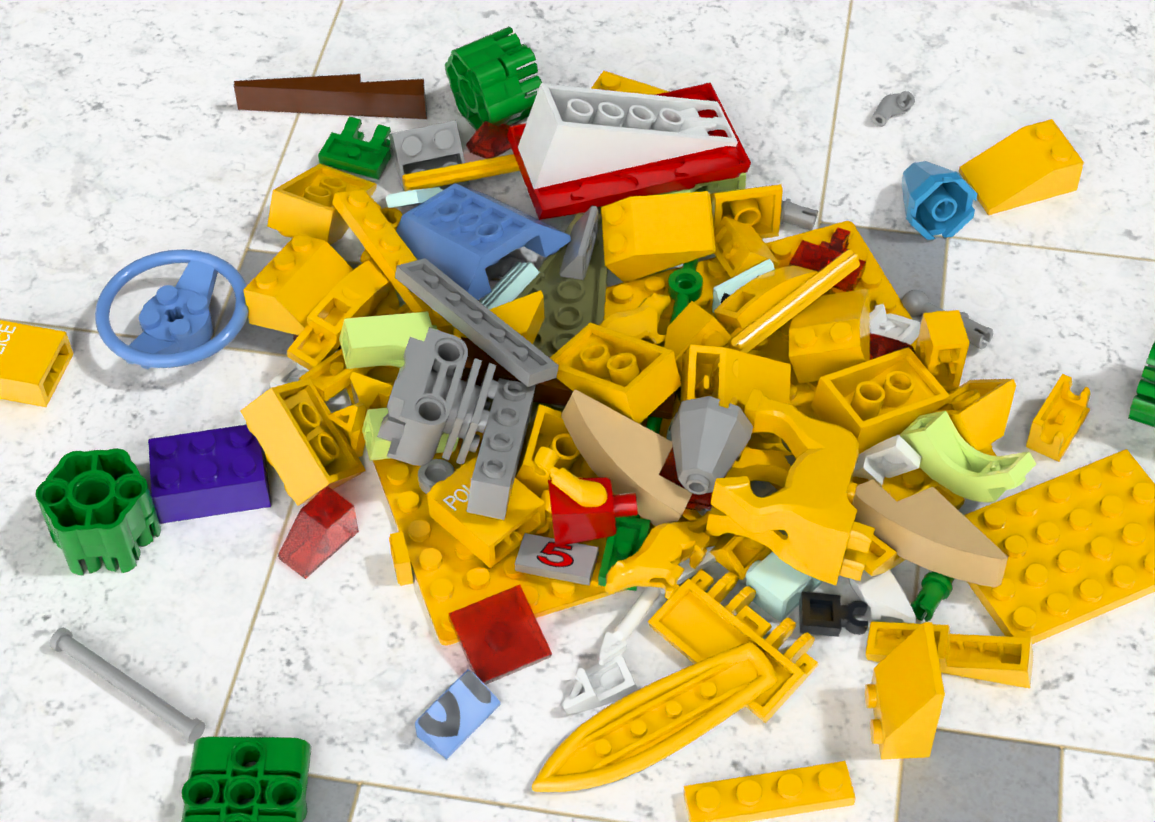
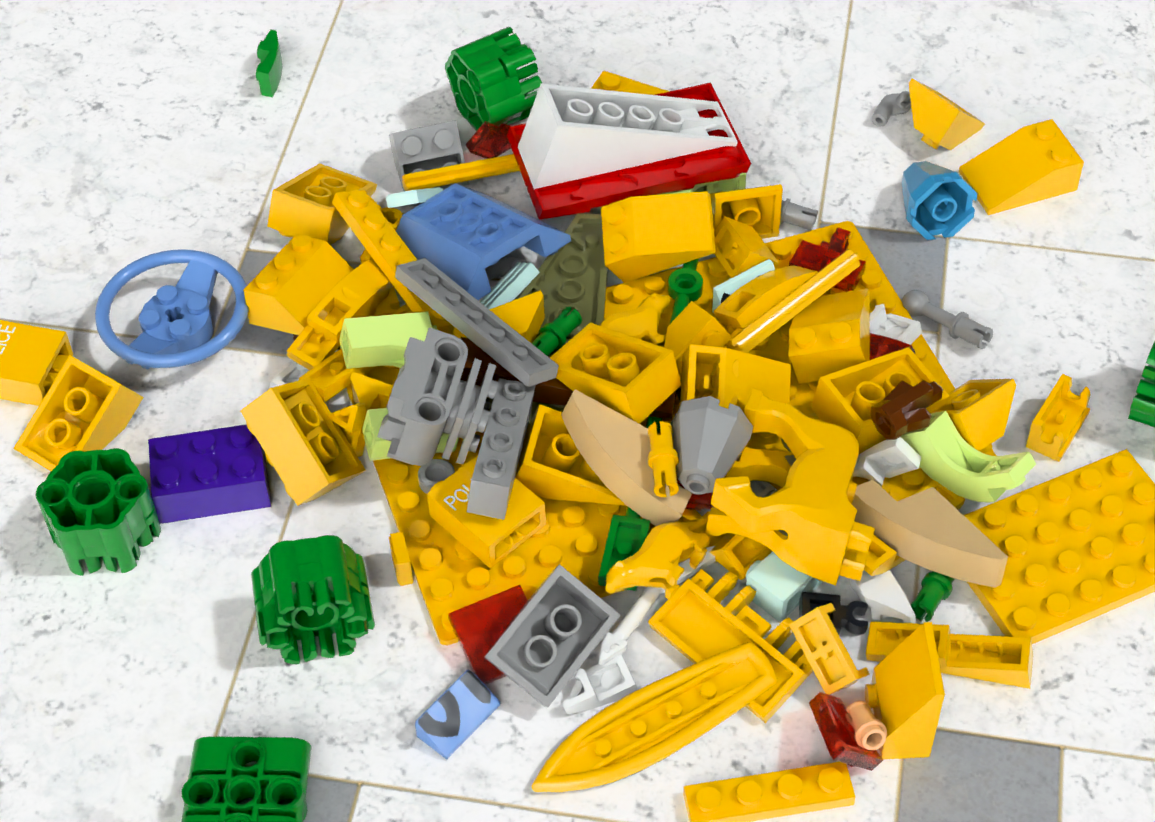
light grey bar [50,627,205,744] -> none
reddish brown slope [234,74,427,119] -> none
clear red slope [278,486,359,579] -> none
green plate [318,116,392,179] -> none
light grey tile [515,533,599,586] -> none
red torso [533,447,638,546] -> none
light grey slope [559,206,598,280] -> none
yellow brick [915,310,970,391] -> none
none -> yellow slope [13,355,144,471]
none -> green piece [251,535,375,664]
none -> green slope [256,29,282,98]
none -> light grey slope [484,564,621,709]
none -> green pin [531,307,582,356]
none -> yellow pin [648,421,679,497]
none -> yellow hinge [789,603,870,696]
none -> clear red wing [809,692,883,771]
none -> light nougat pin [845,701,887,750]
none -> reddish brown rock [870,380,943,440]
none -> yellow slope [909,78,985,150]

